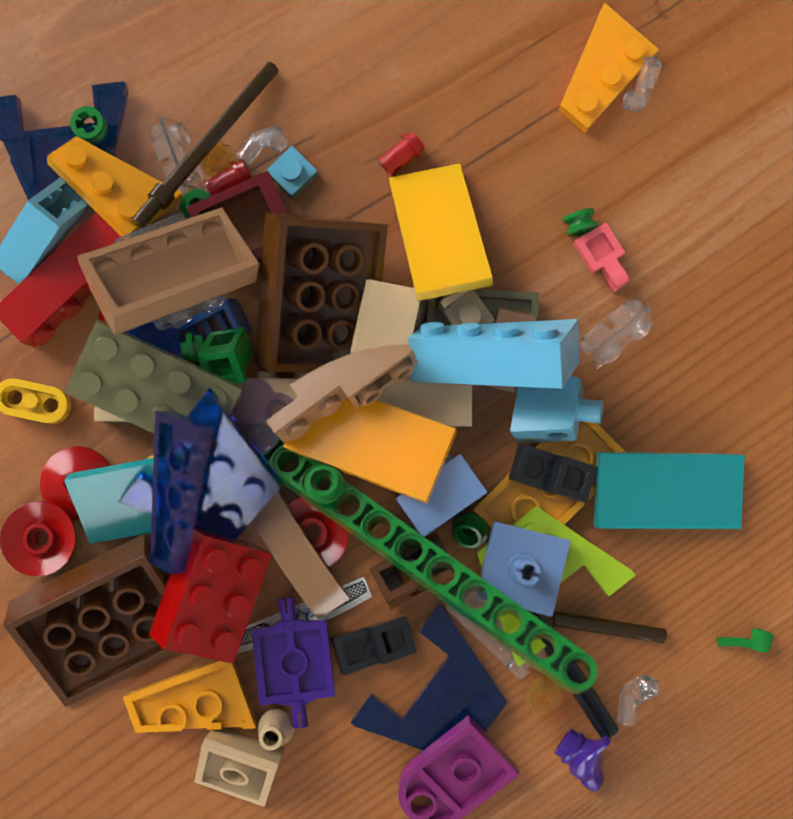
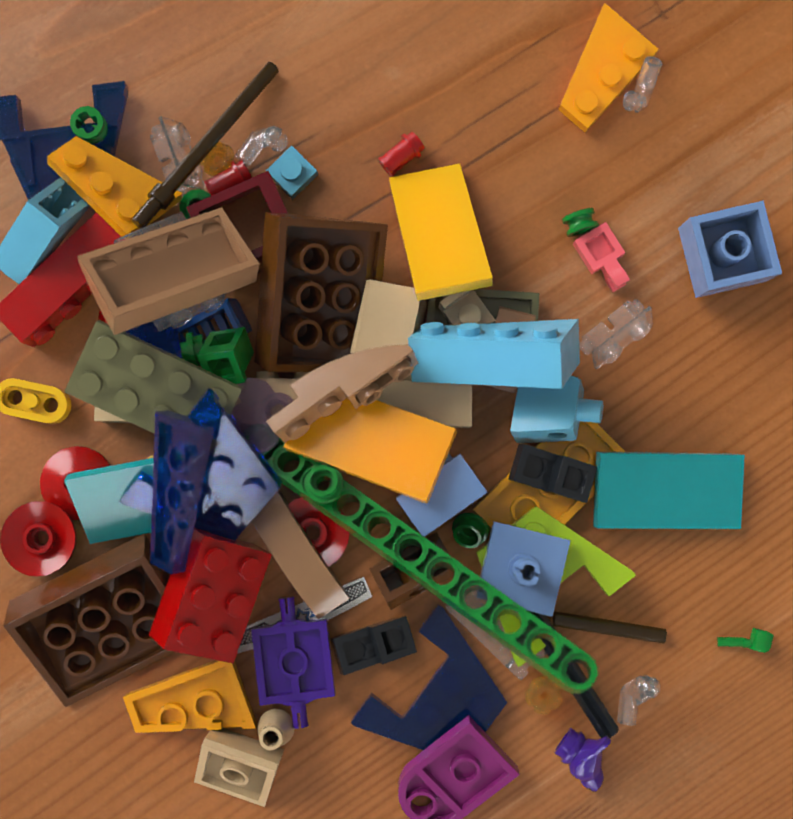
none -> medium blue brick [678,200,782,298]

